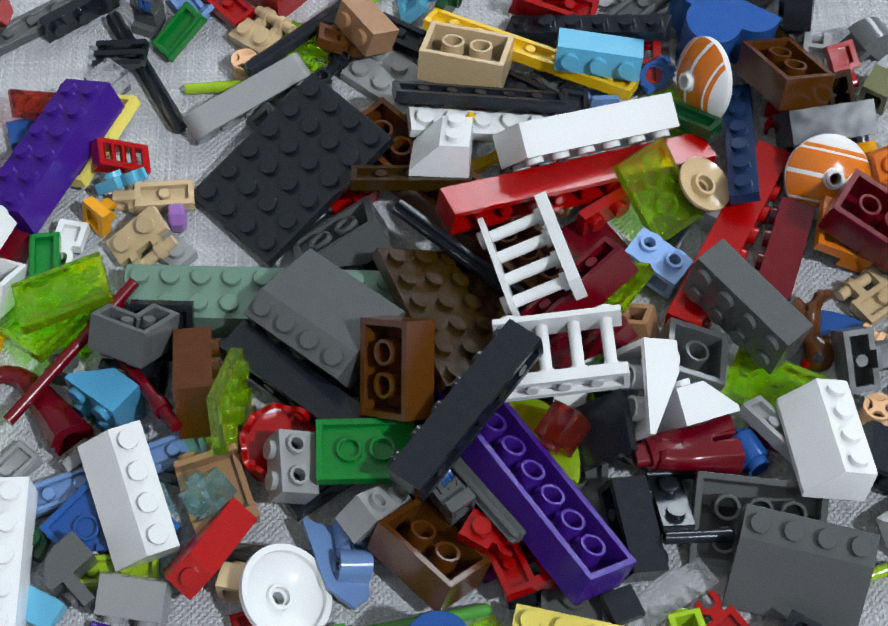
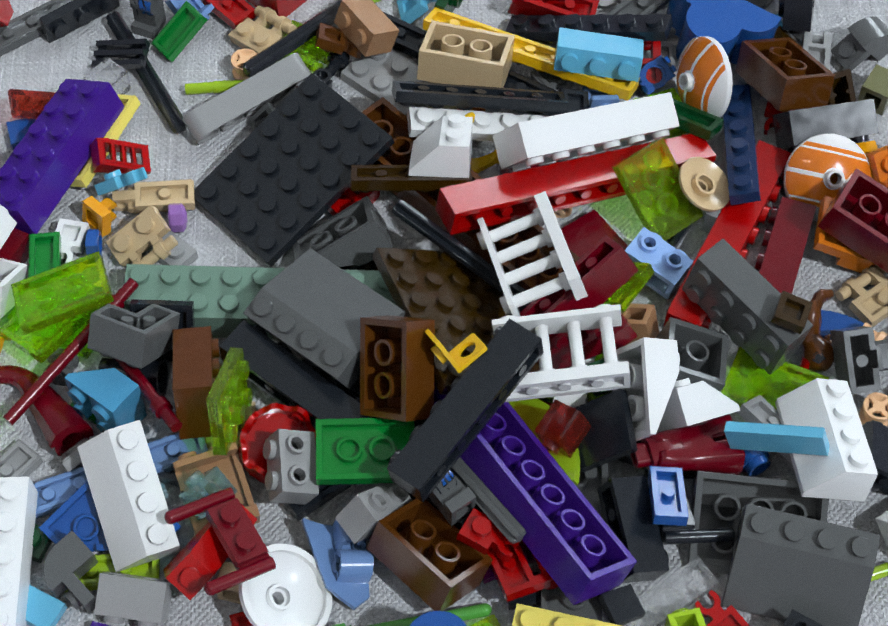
red plate [575,184,632,237] -> none
plate [823,39,861,88] -> none
none -> blue tile [85,229,103,265]
none -> dark red plate [164,487,276,596]
none -> yellow bracket [424,329,488,373]
none -> plate [648,466,689,526]
none -> medium azure tile [724,421,830,456]
none -> dark brown plate [771,291,813,334]

